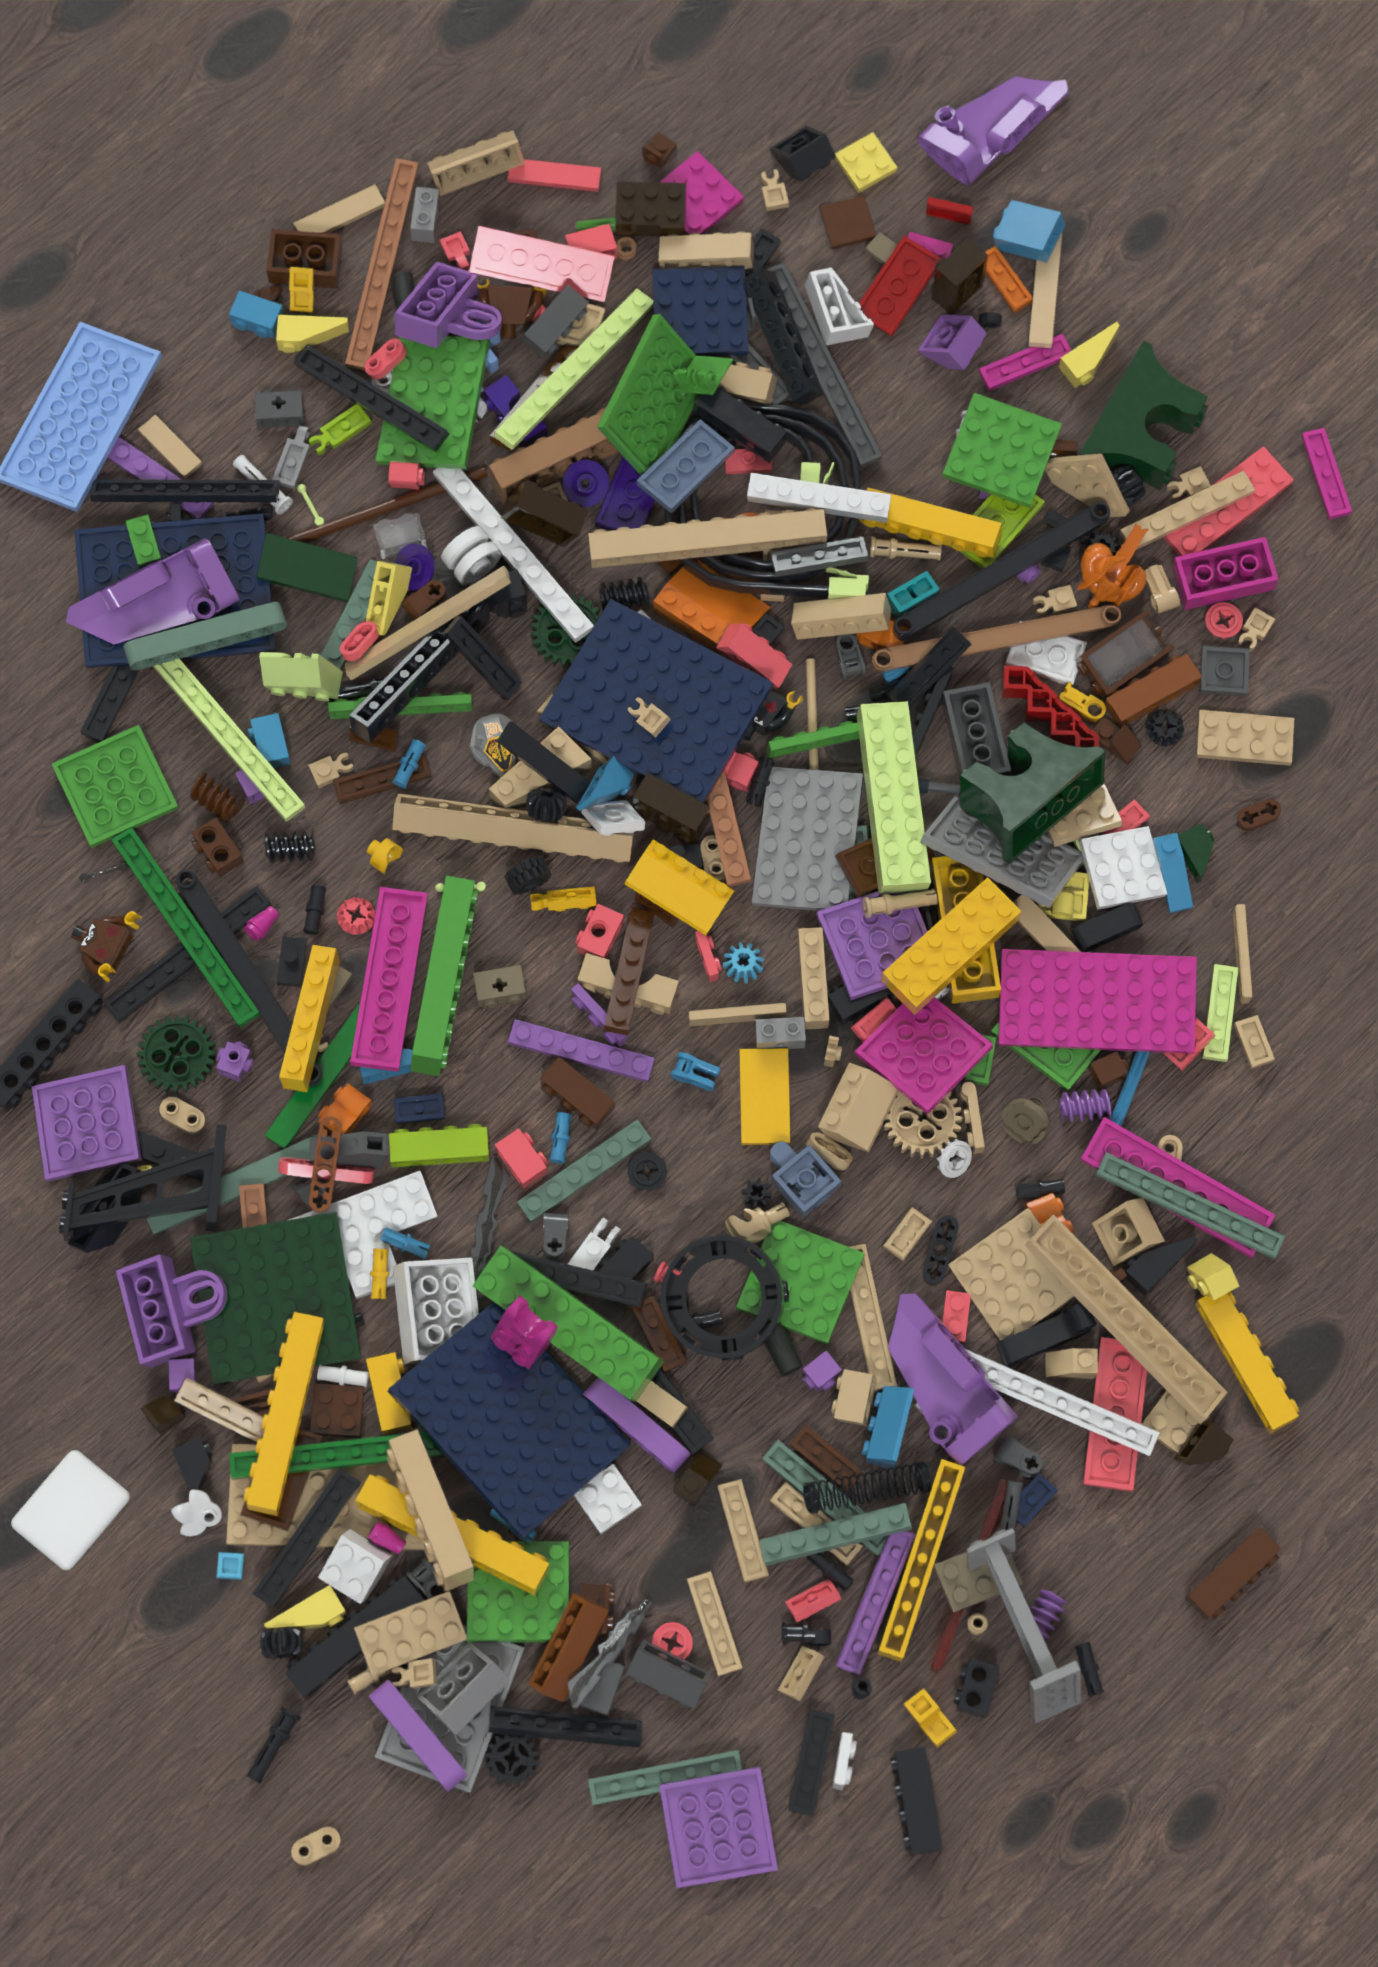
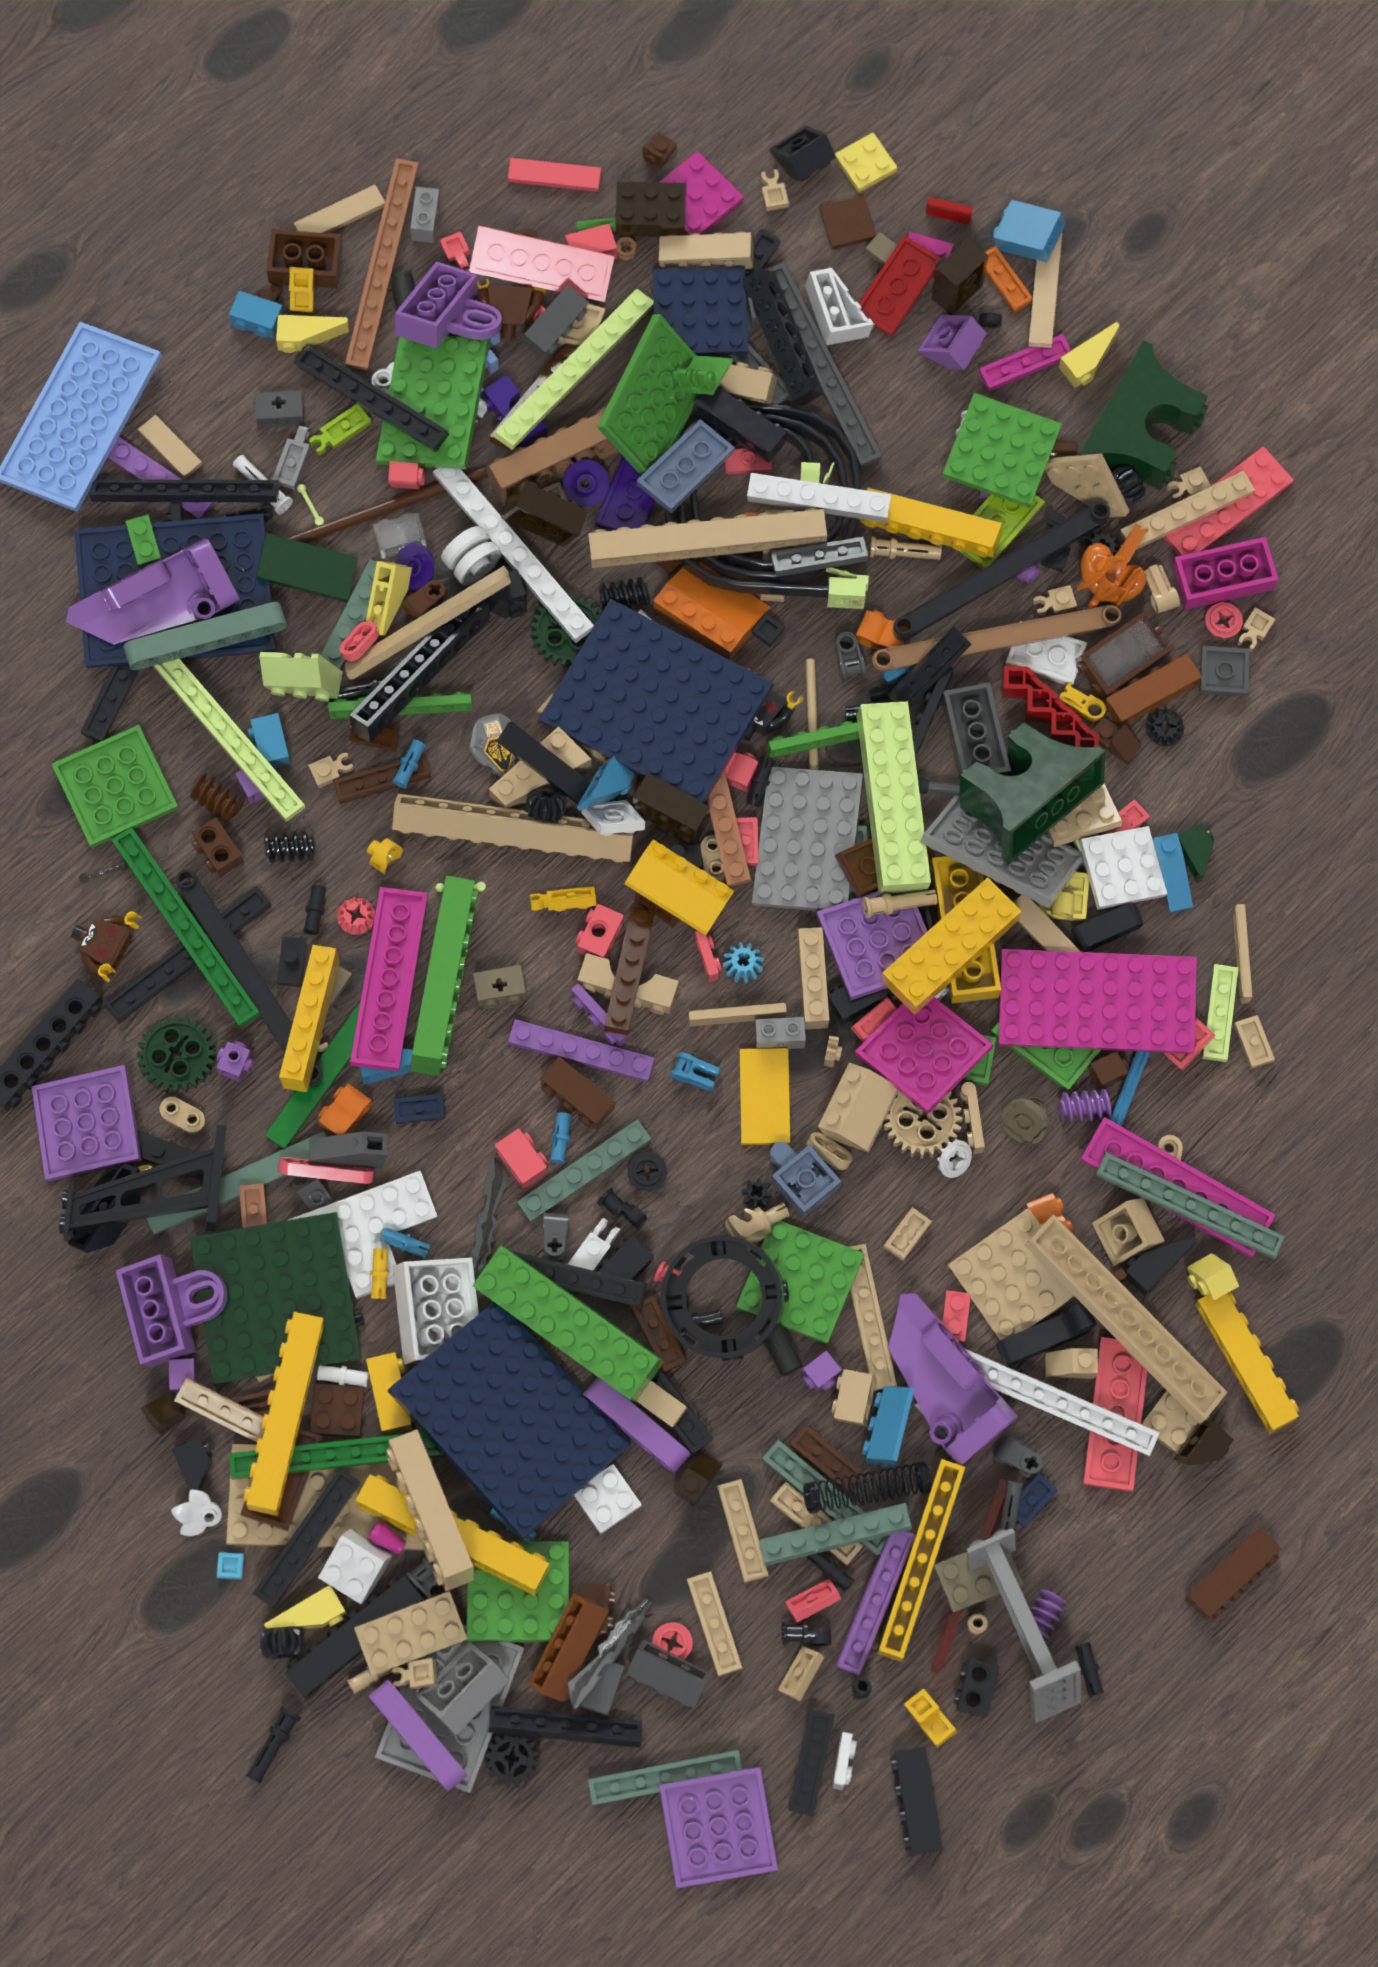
white piece [11,1450,130,1570] -> none
dark pink cone [244,906,279,941] -> none
tan plate [291,1827,341,1866] -> none
dark orange beam [309,1117,342,1212] -> none
coral plate [365,339,407,379] -> none
lime brick [389,1124,490,1168] -> none
tan slope [427,131,525,196] -> none
black plate [442,616,522,700] -> none
dark pink brick [491,1295,559,1370] -> none
black tyre [504,857,551,895] -> none
tan plate [628,697,671,738] -> none
coral brick [716,623,793,688] -> none
tan brick [791,593,891,640] -> none
teal brick [887,571,940,620] -> none
medium lavender panel [917,76,1069,186] -> none
black beam [922,1215,959,1286] -> none
black axle [1015,1178,1065,1199] -> none
tan plate [1196,710,1294,766] -> none
reddish brown beam [1236,799,1281,832] -> none
dark pink plate [1301,428,1352,520] -> none
none -> black connector [597,1188,647,1229]
none -> coral plate [736,817,759,866]

